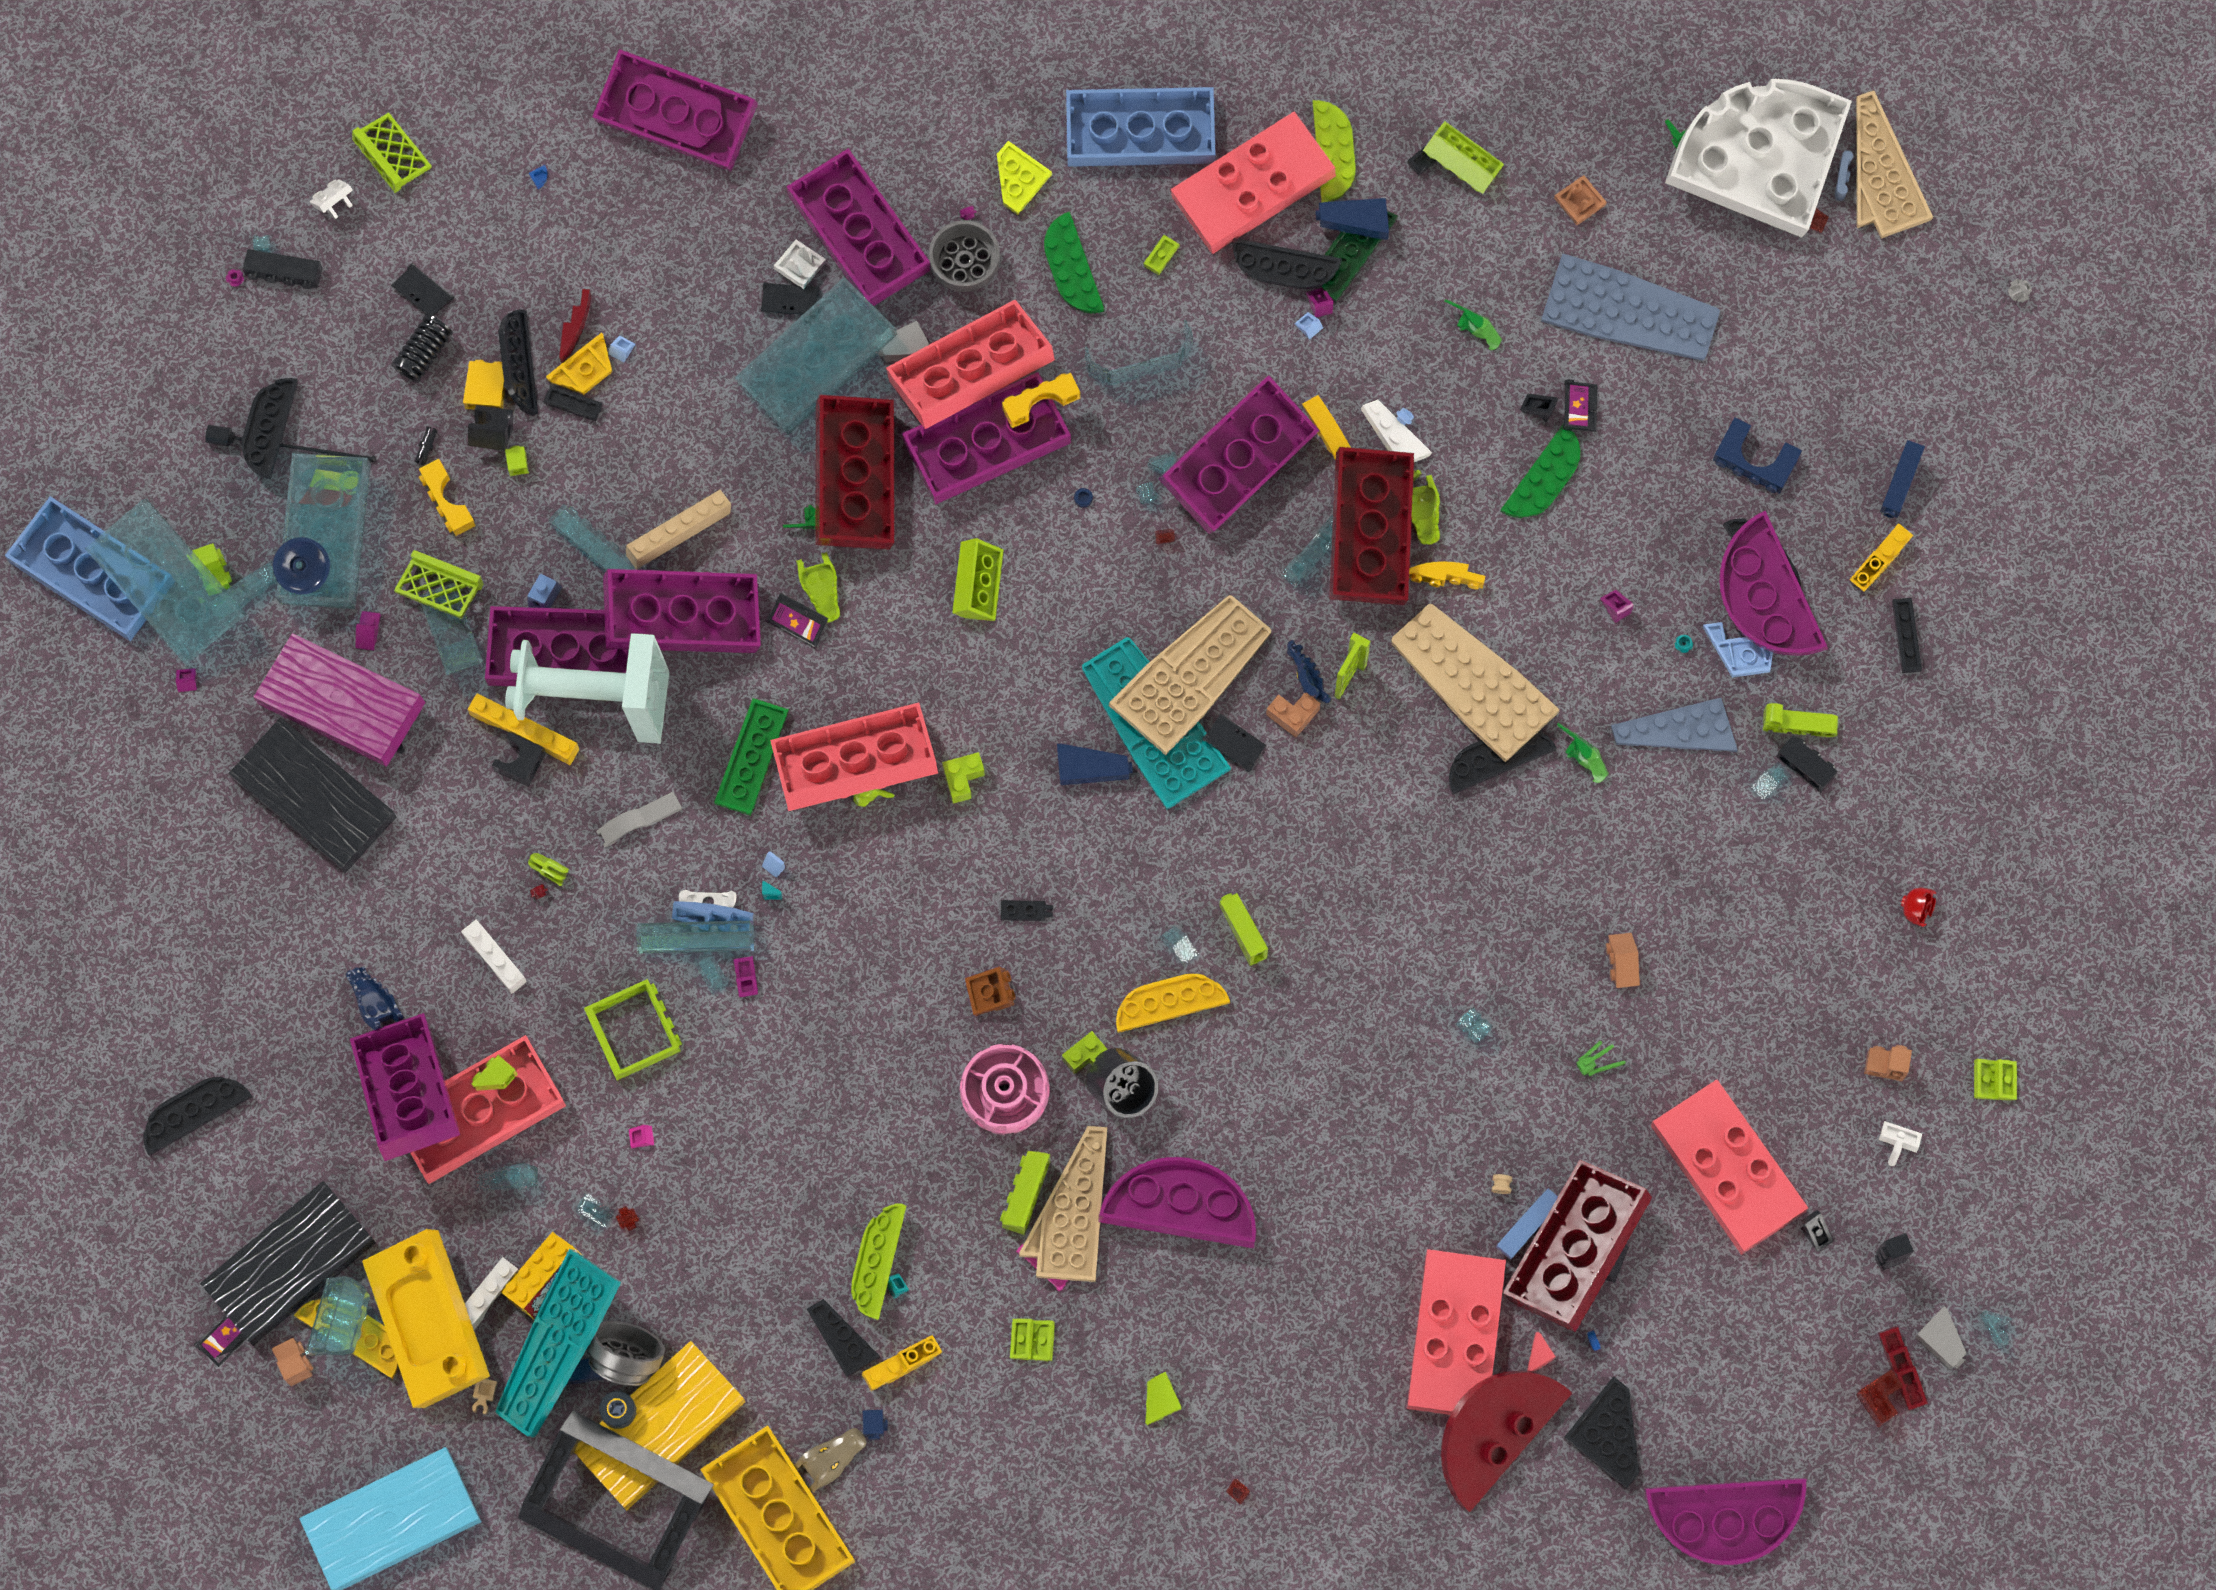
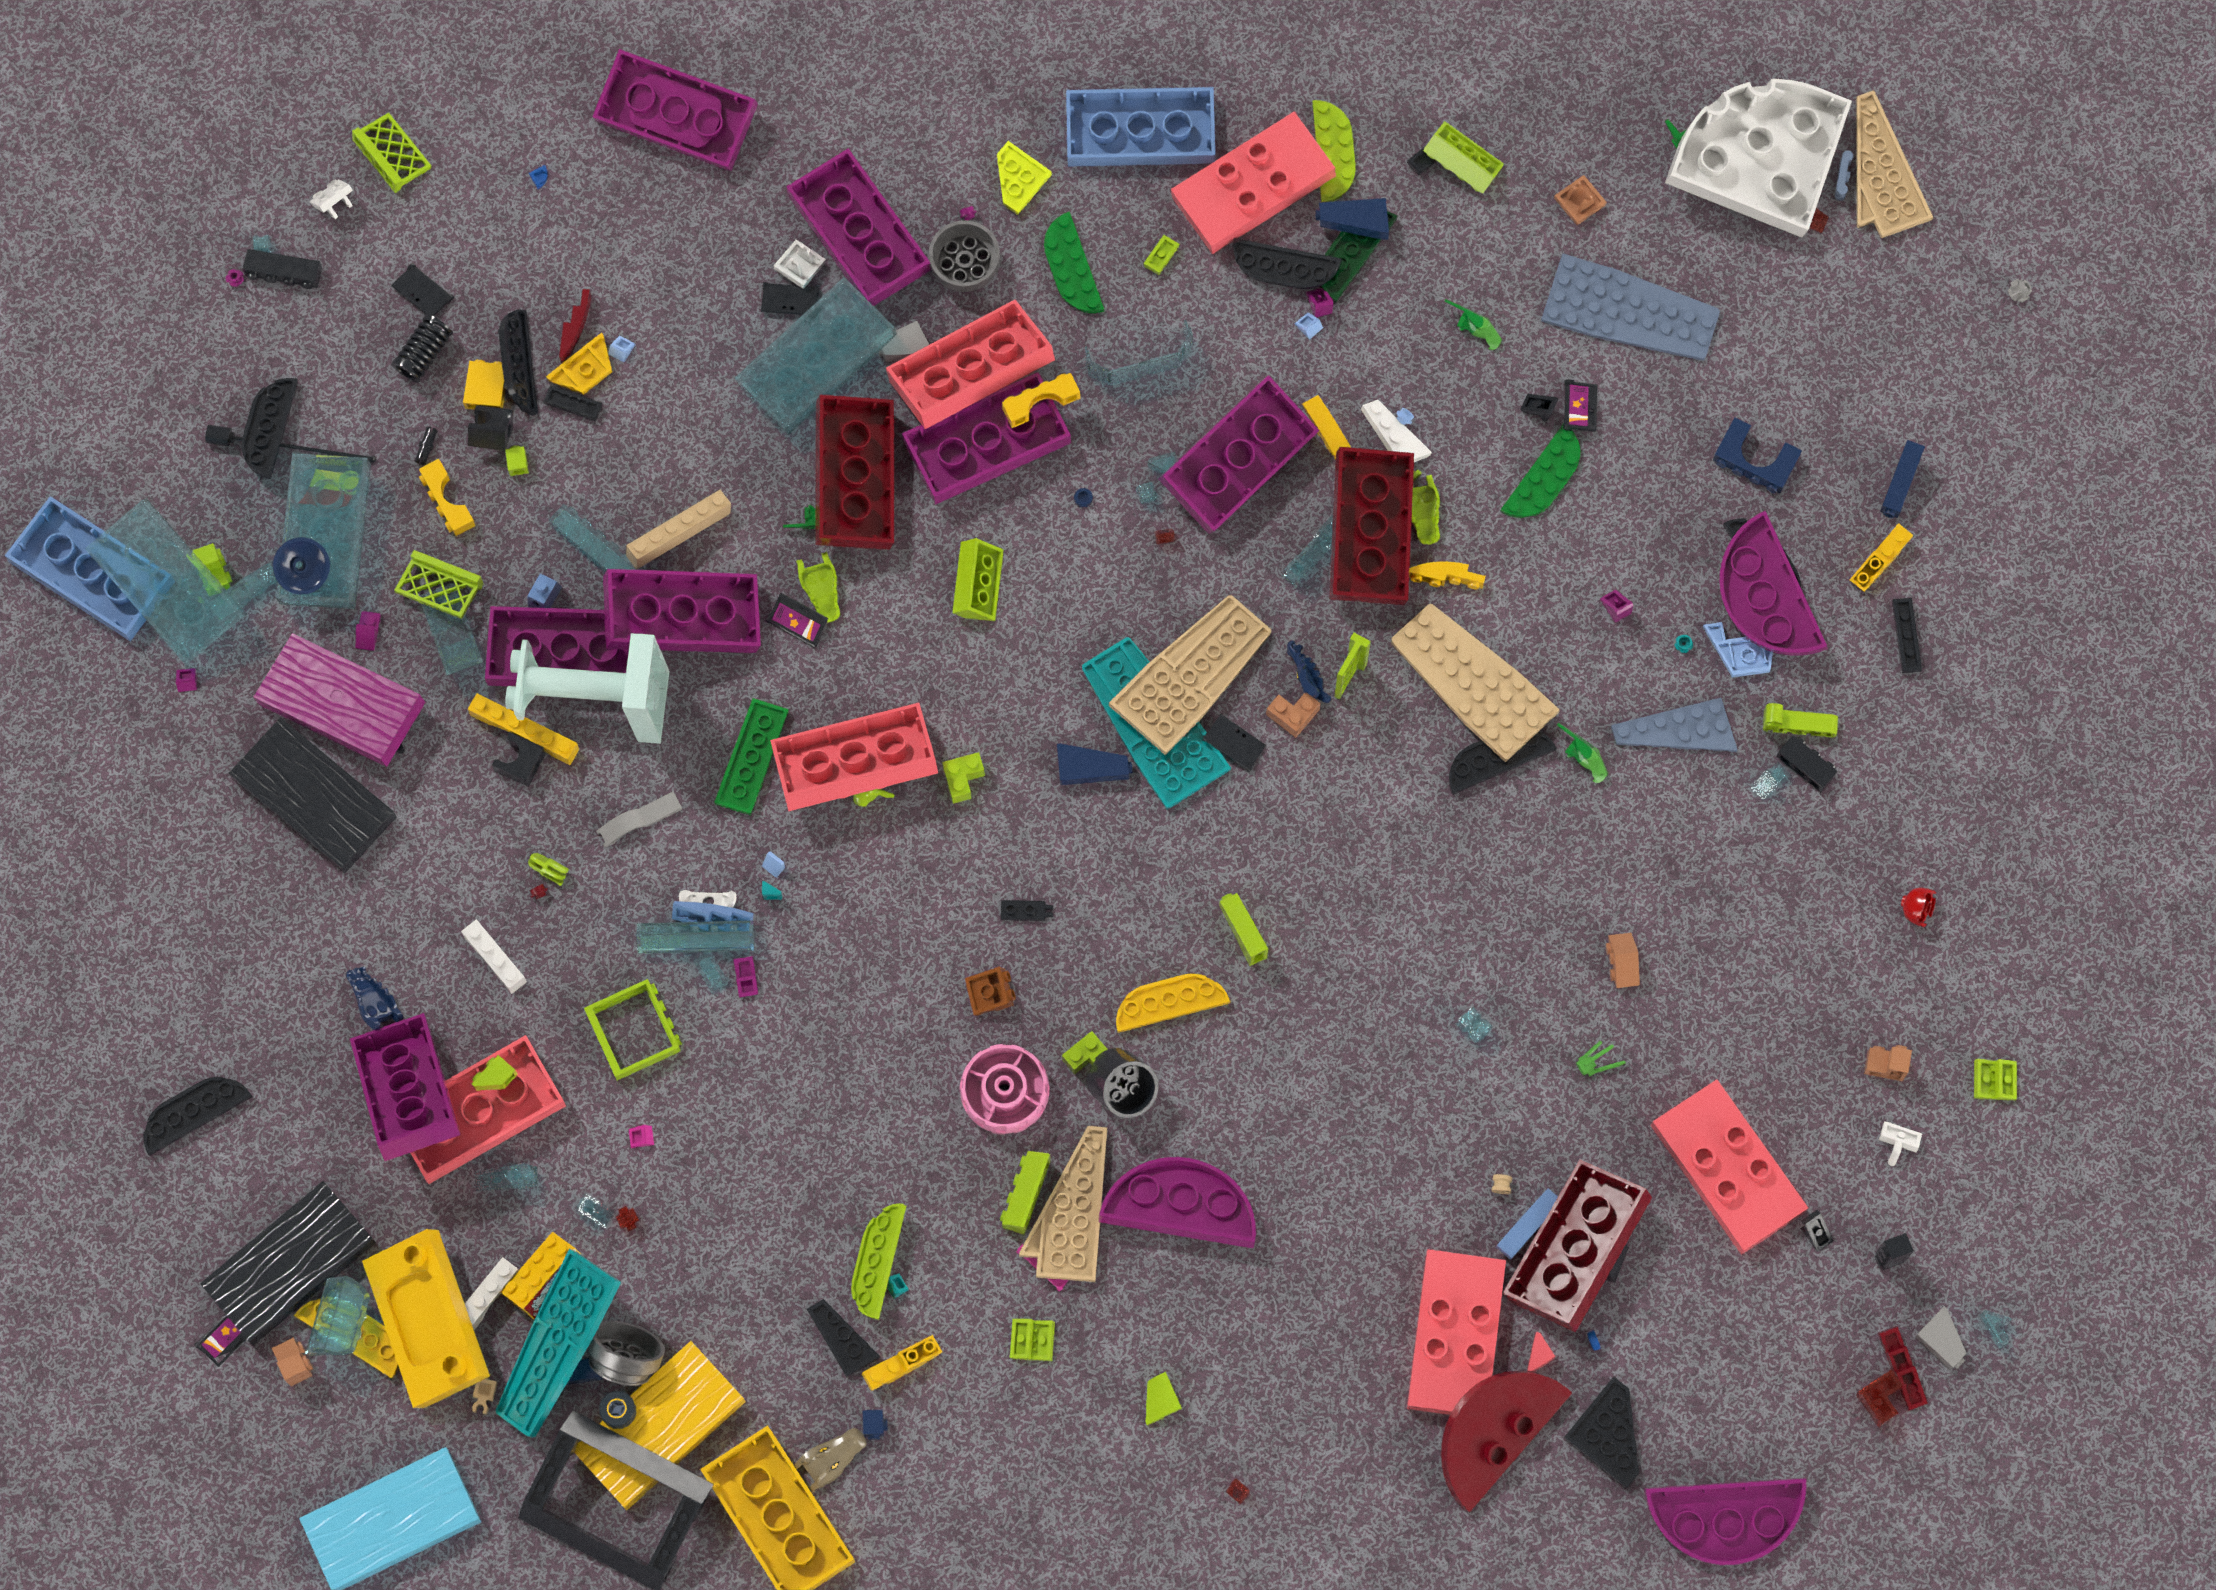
clear light blue slope [1159,926,1199,967] -> none

